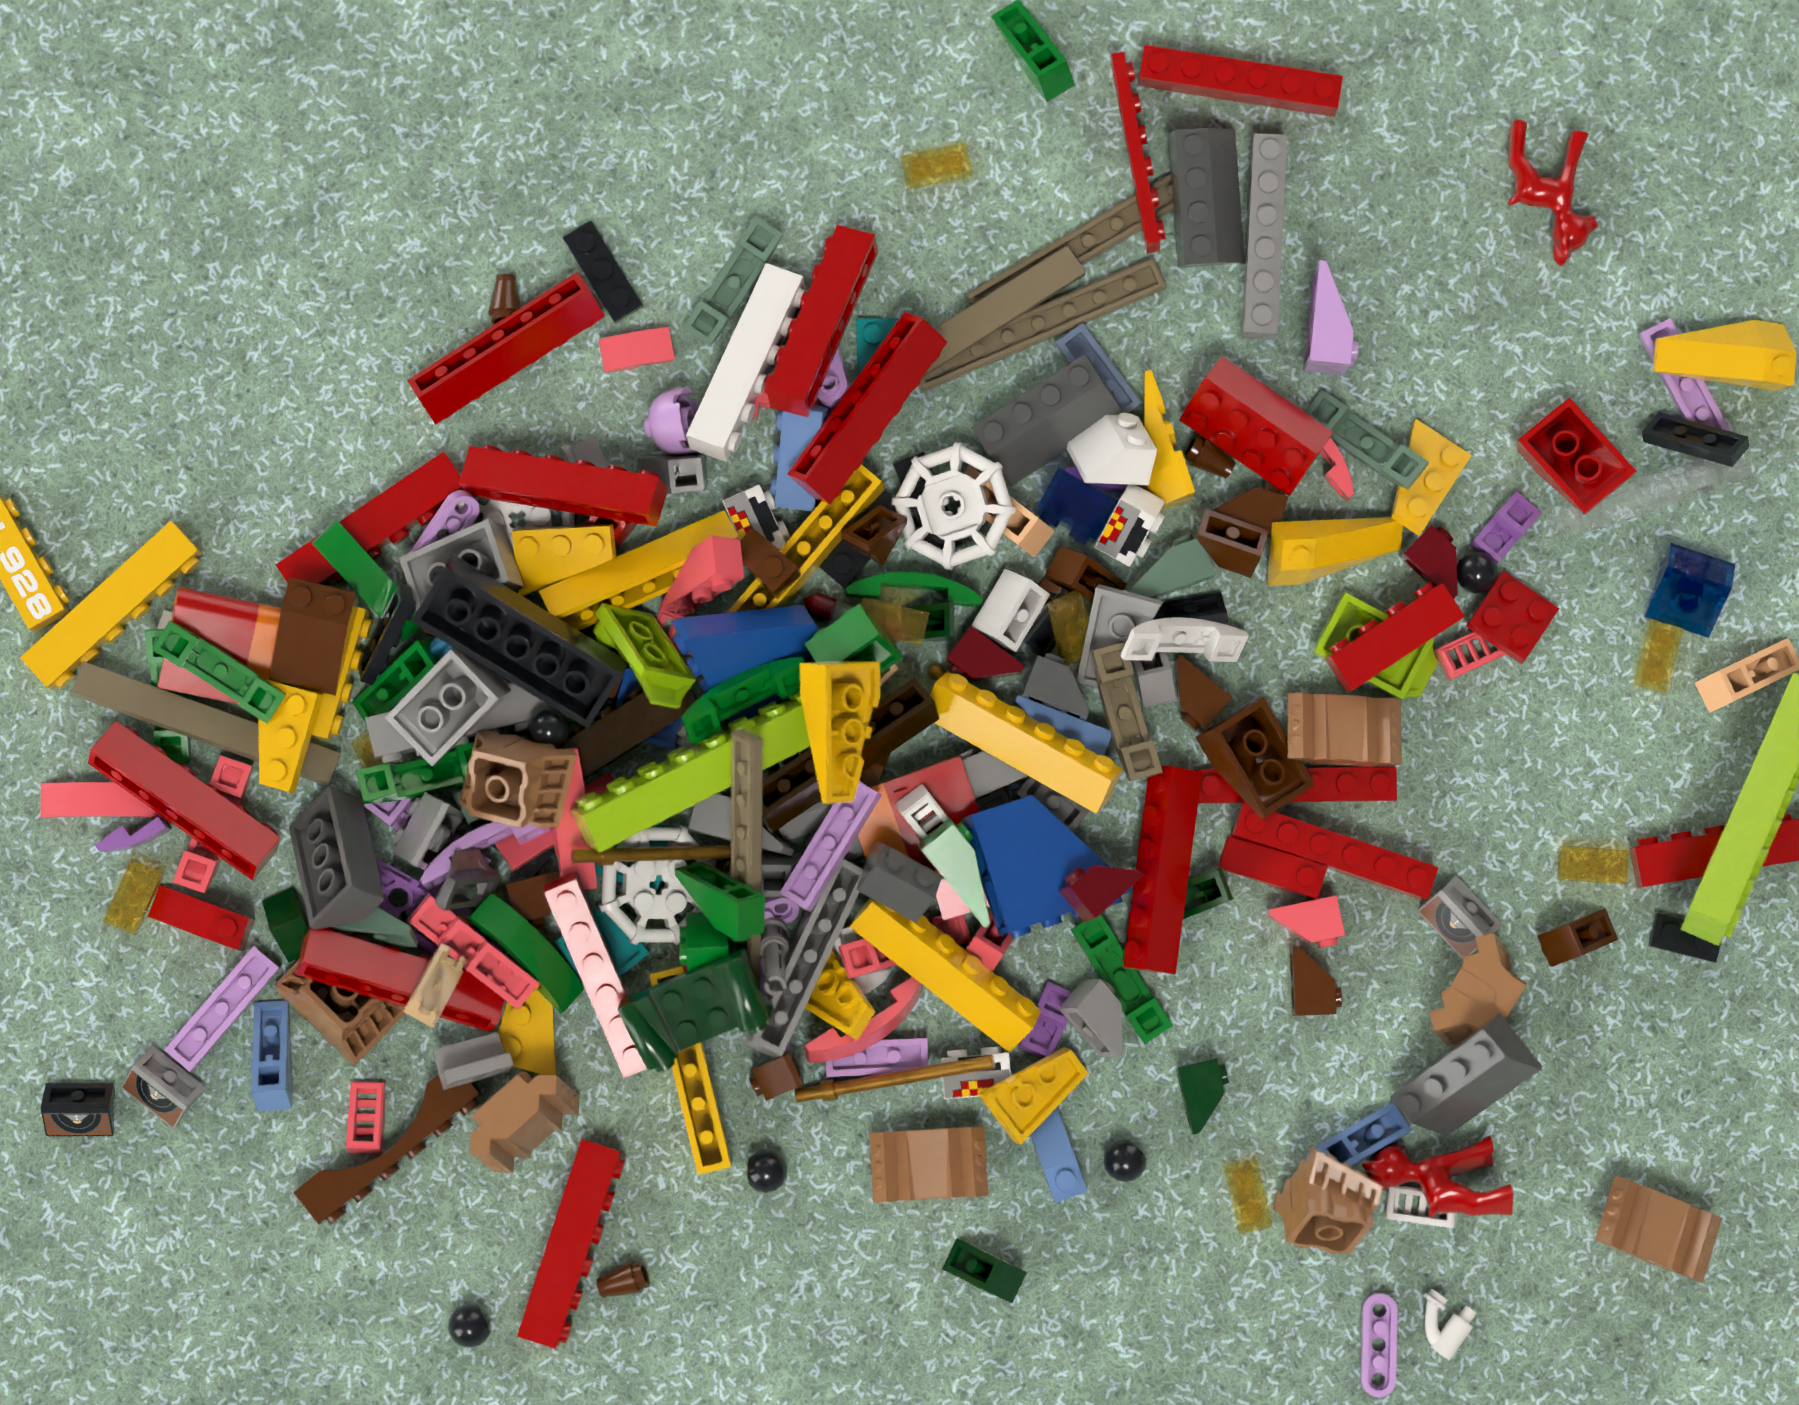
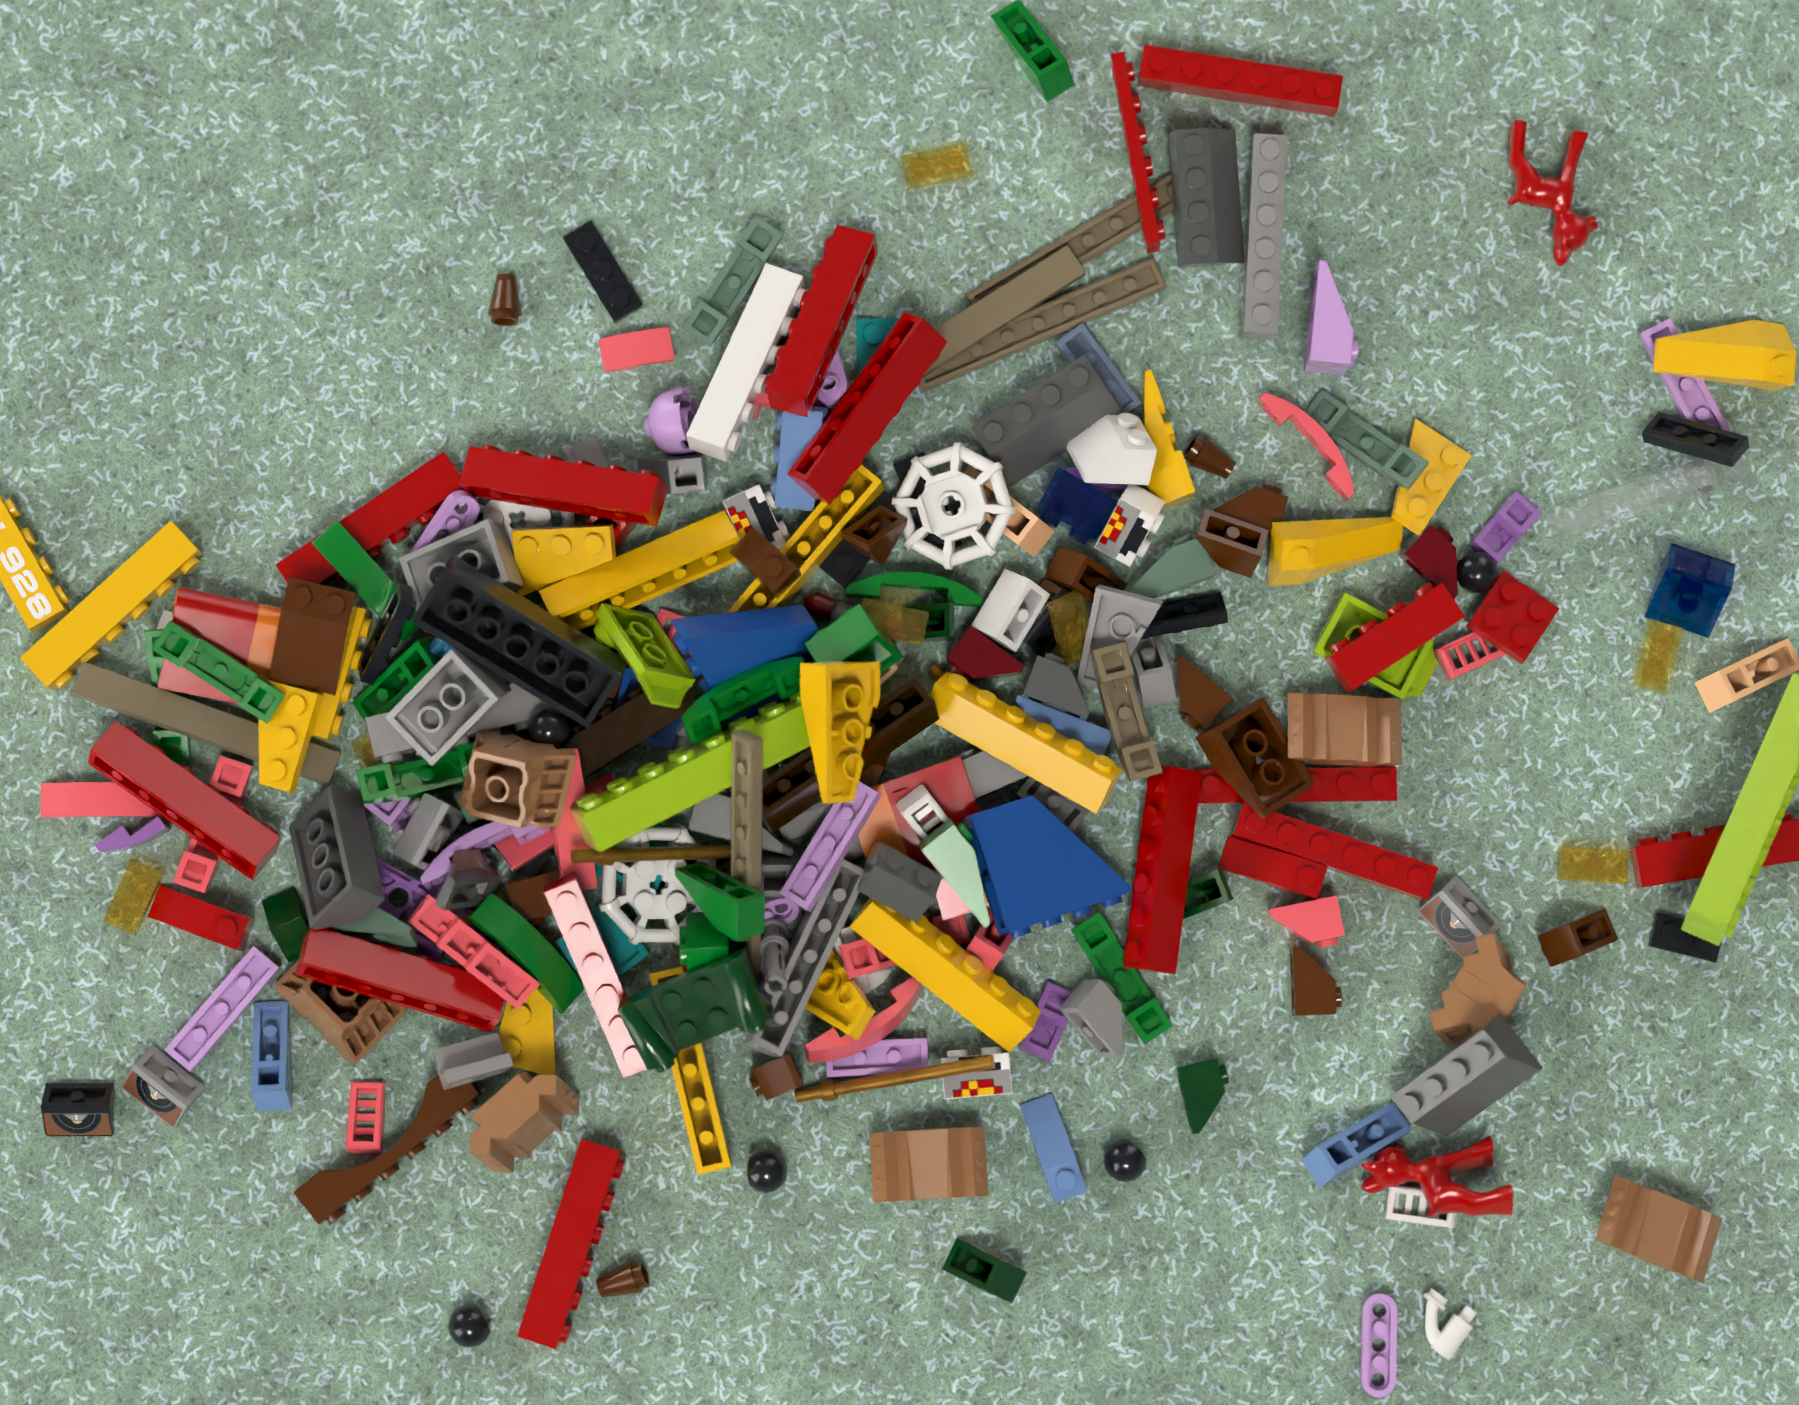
tan hinge [403,943,466,1028] -> none
red brick [407,272,605,425] -> none
coral slope [660,535,744,615] -> none
yellow wing [978,1047,1089,1145] -> none
dark red slope [1059,865,1144,922] -> none
white slope [1120,618,1249,662] -> none
red brick [1179,356,1334,496] -> none
clear yellow plate [1223,1159,1273,1234] -> none
medium nougat slope [1273,1146,1383,1254] -> none
red slope [1517,397,1637,515] -> none

